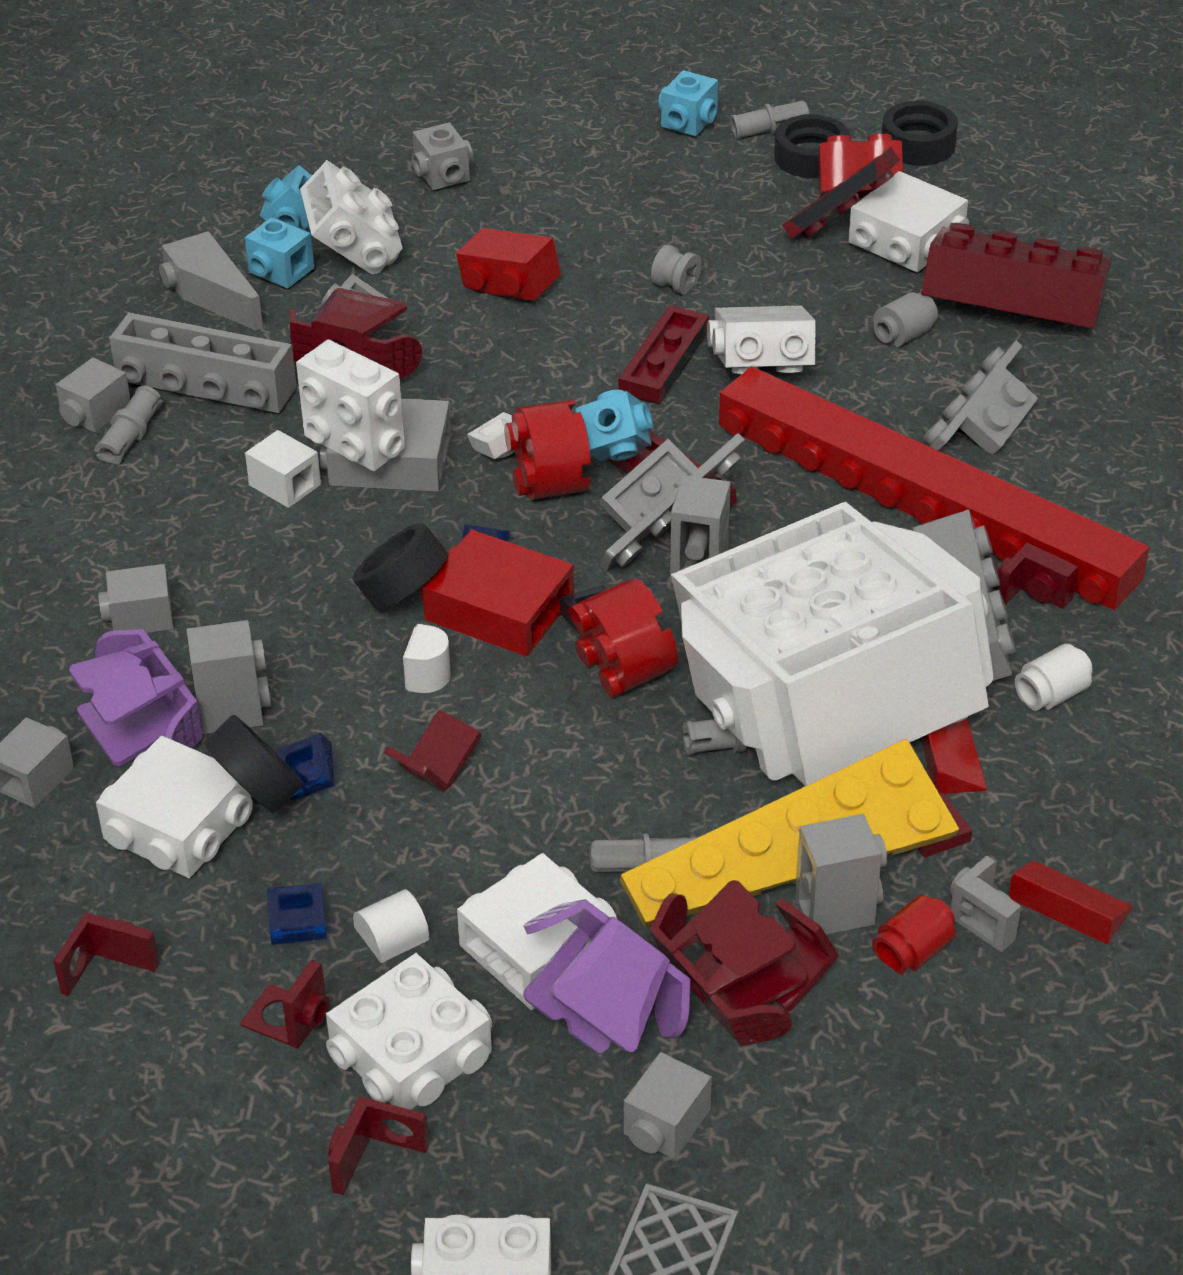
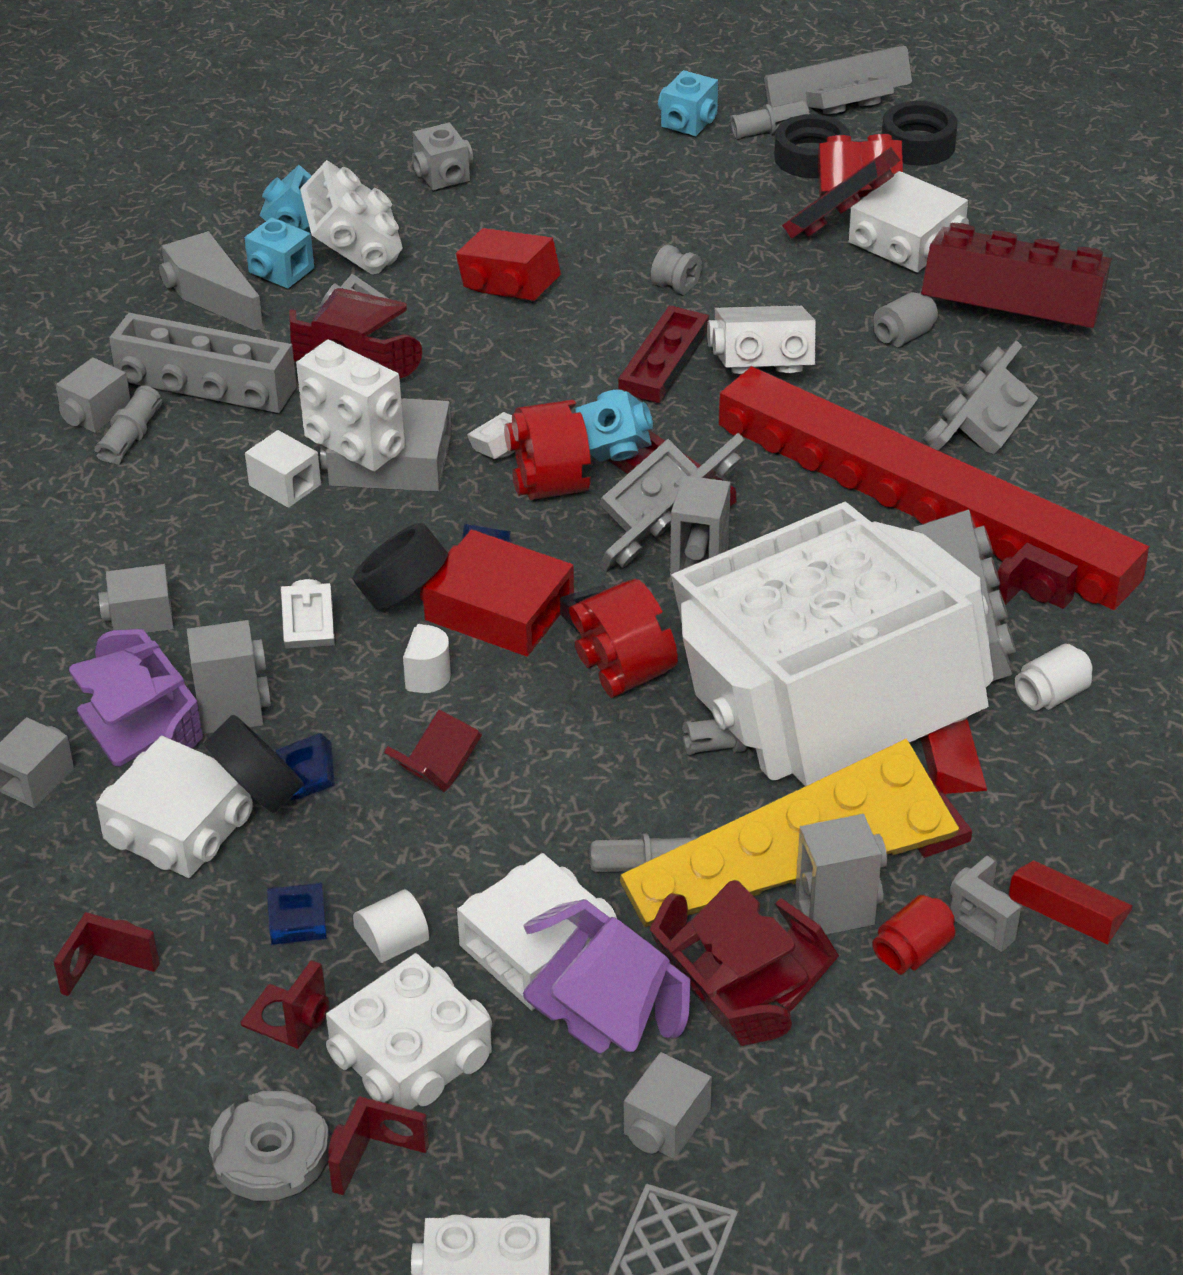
none -> light grey plate [209,1091,330,1201]
none -> white bracket [281,579,335,649]
none -> light grey bracket [764,45,912,114]

